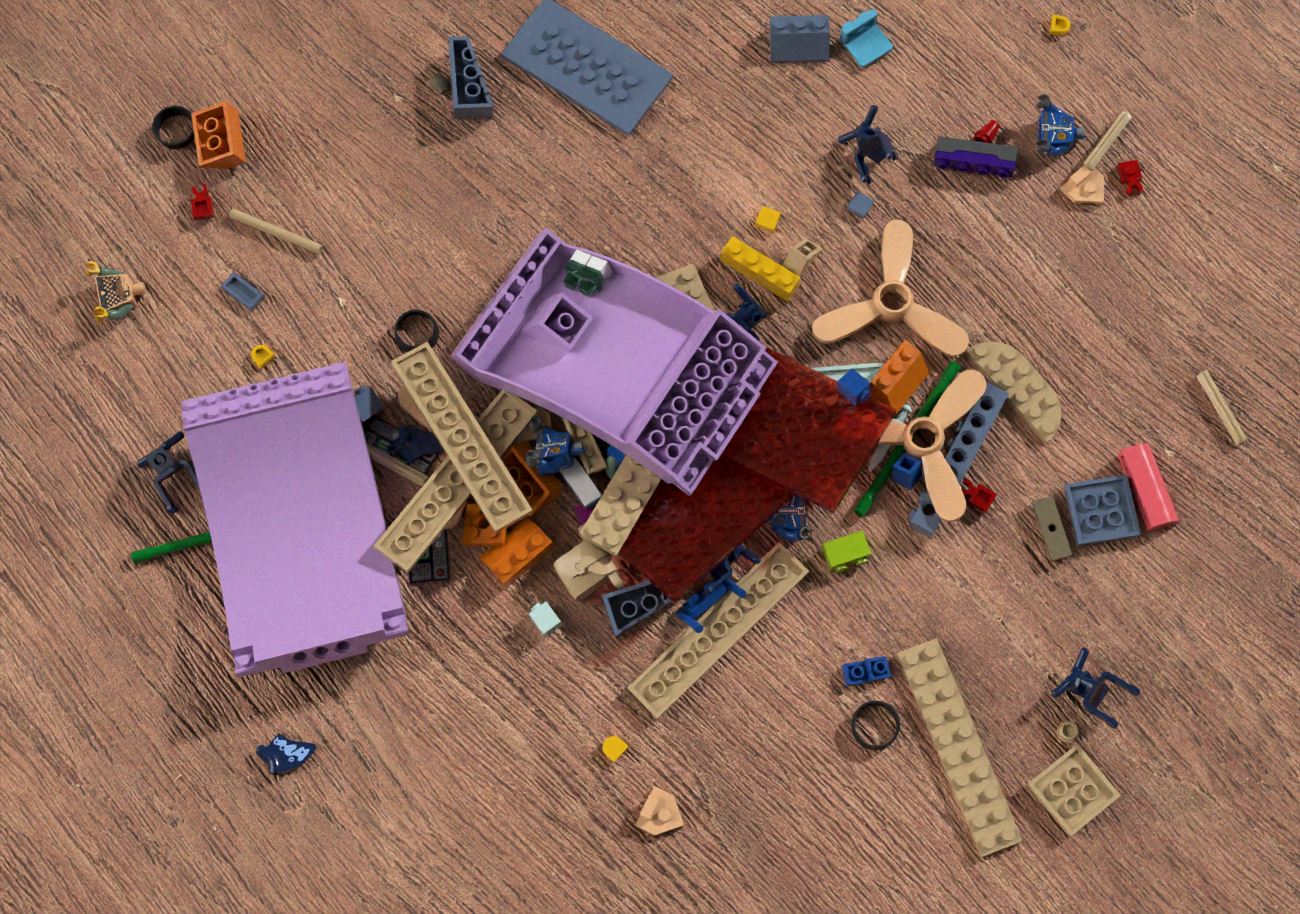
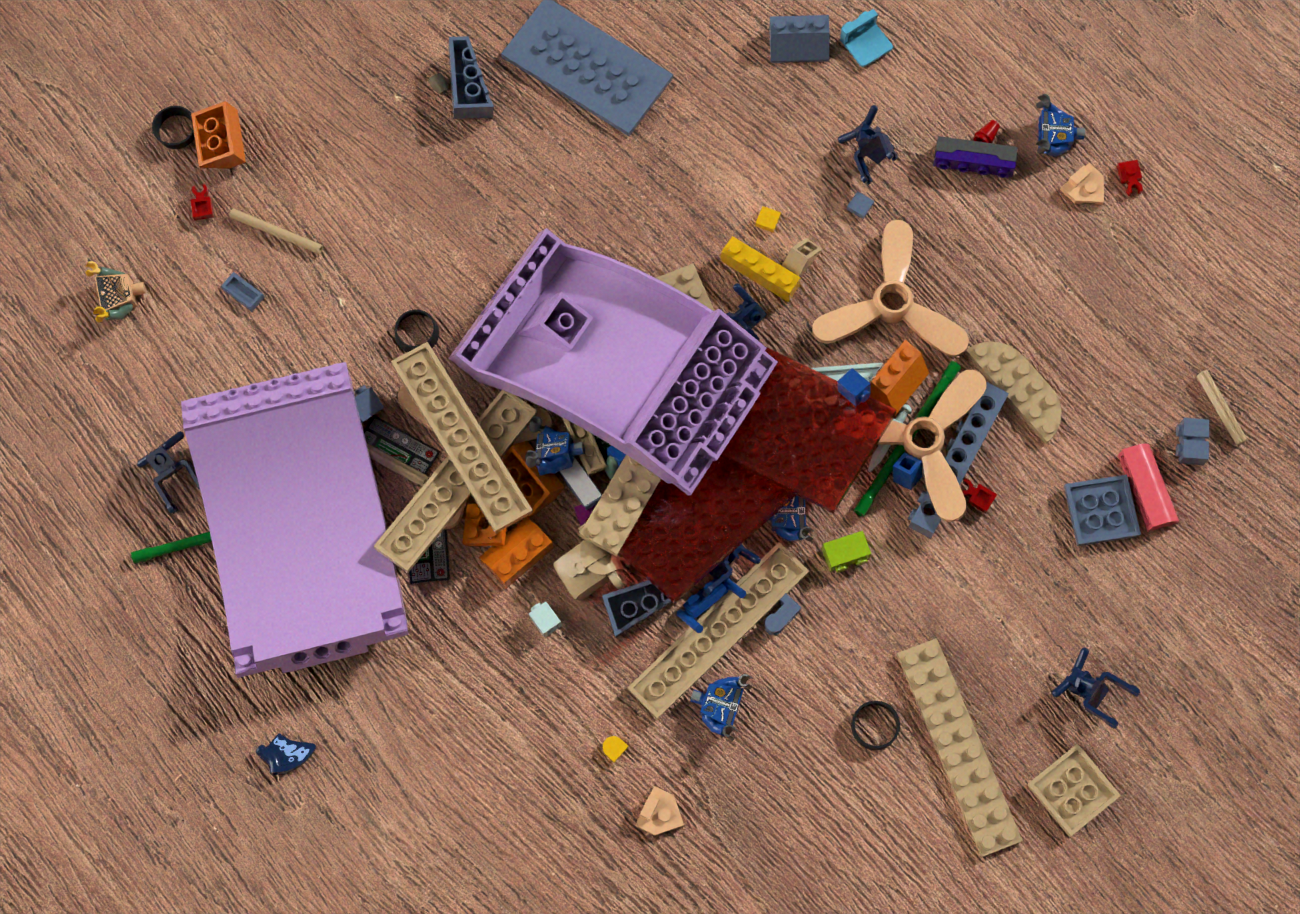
yellow tile [251,345,276,370] -> none
dark blue arm [387,426,444,465] -> none
clear green hips [563,250,614,297] -> none
blue slope [841,656,891,687] -> none
dark tan tile [1032,496,1072,562] -> none
yellow tile [1049,15,1071,36] -> none
tan plate [1057,721,1079,743] -> none
tan axle [1083,111,1131,171] -> none
none -> torso [690,674,753,741]
none -> sand blue leg [764,593,802,635]
none -> sand blue piece [1175,418,1209,465]

